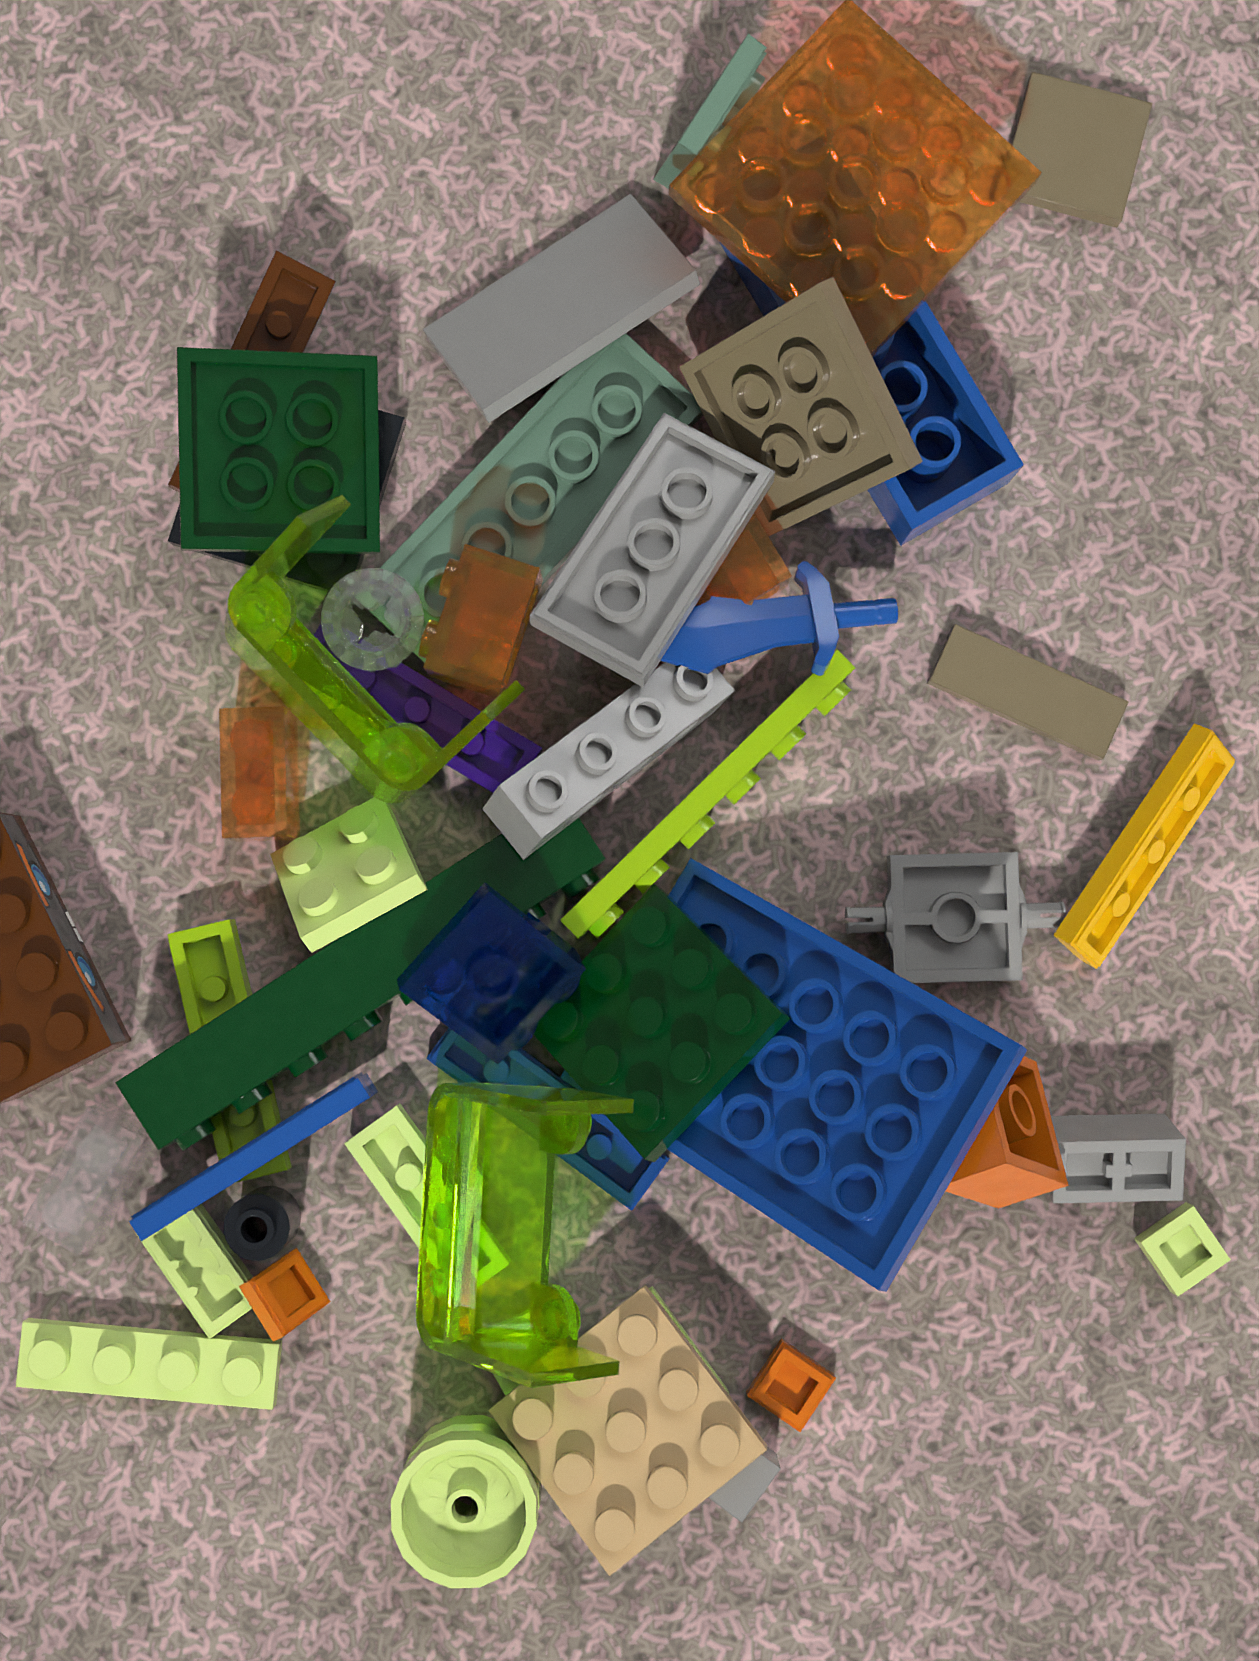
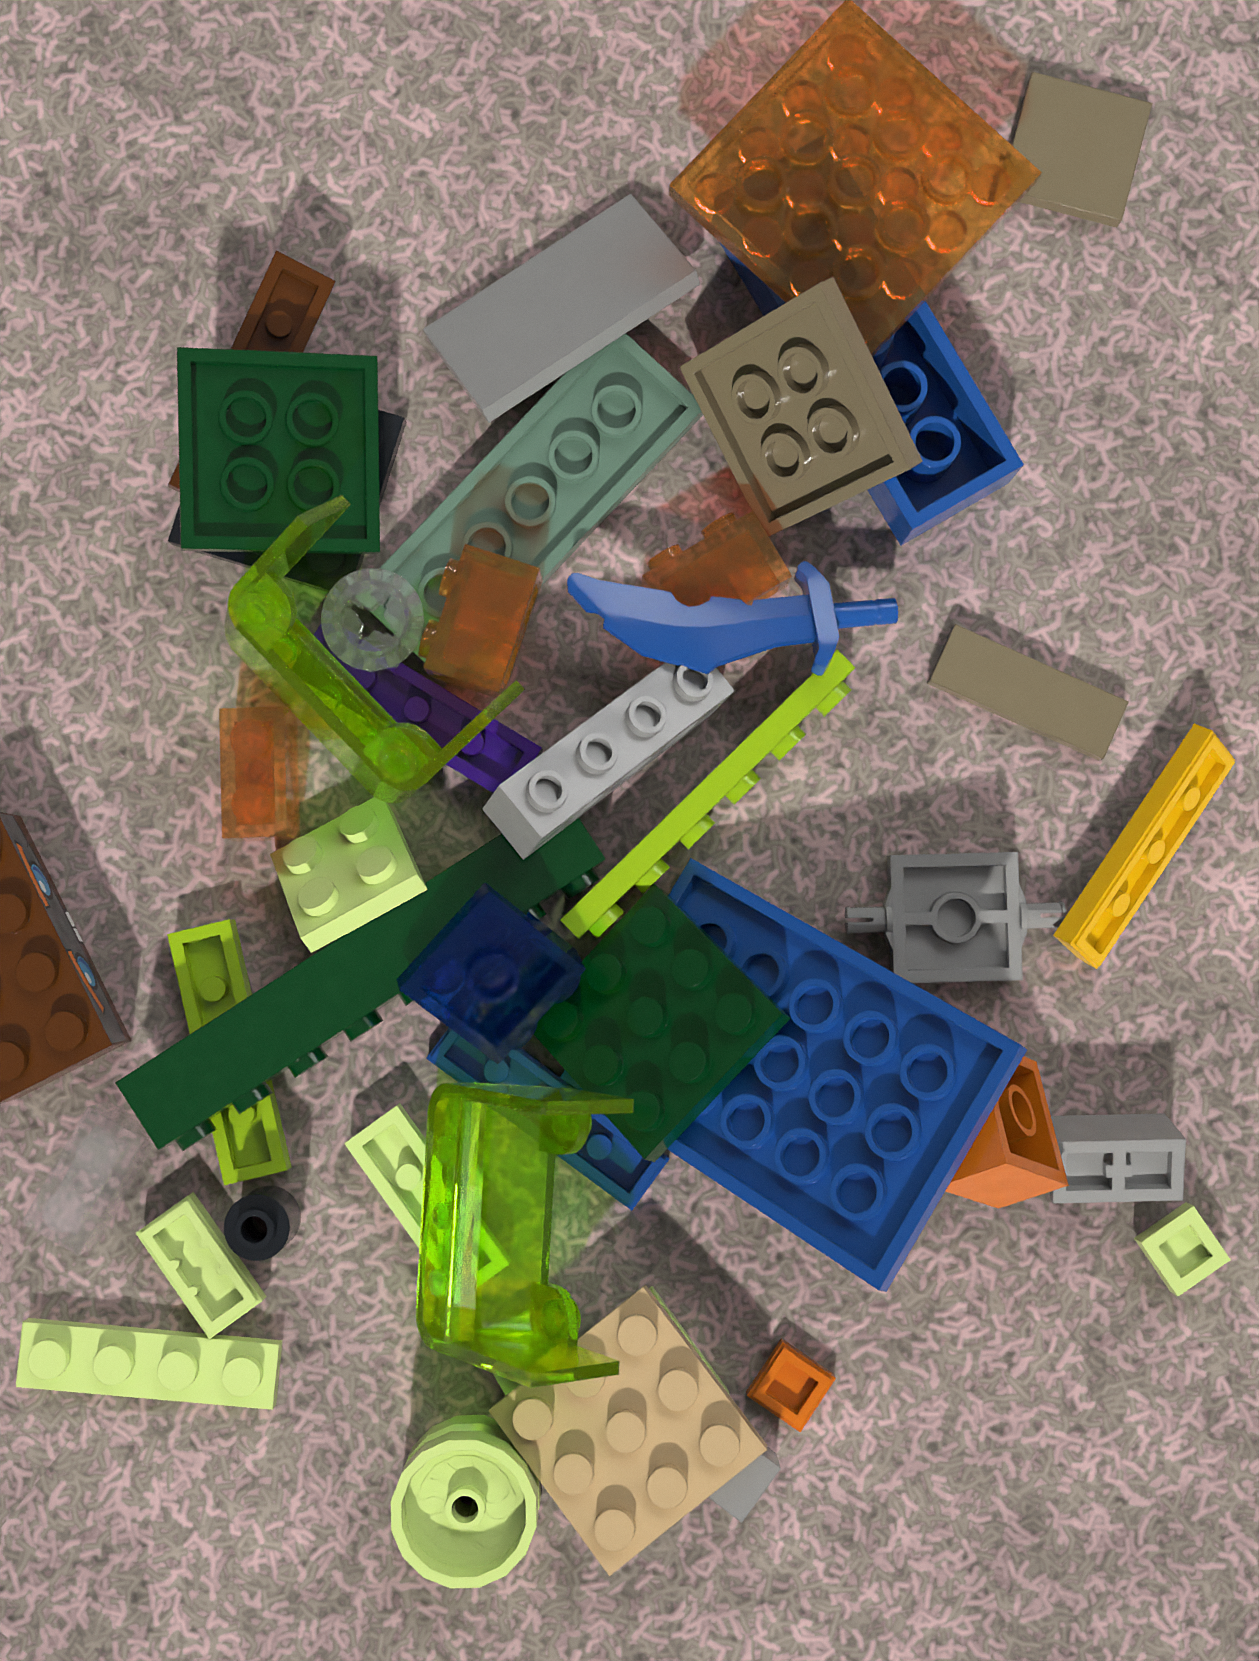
blue tile [129,1072,378,1241] -> none
orange tile [239,1247,331,1342] -> none
light grey tile [529,413,775,687] -> none
sand green tile [653,34,767,191] -> none

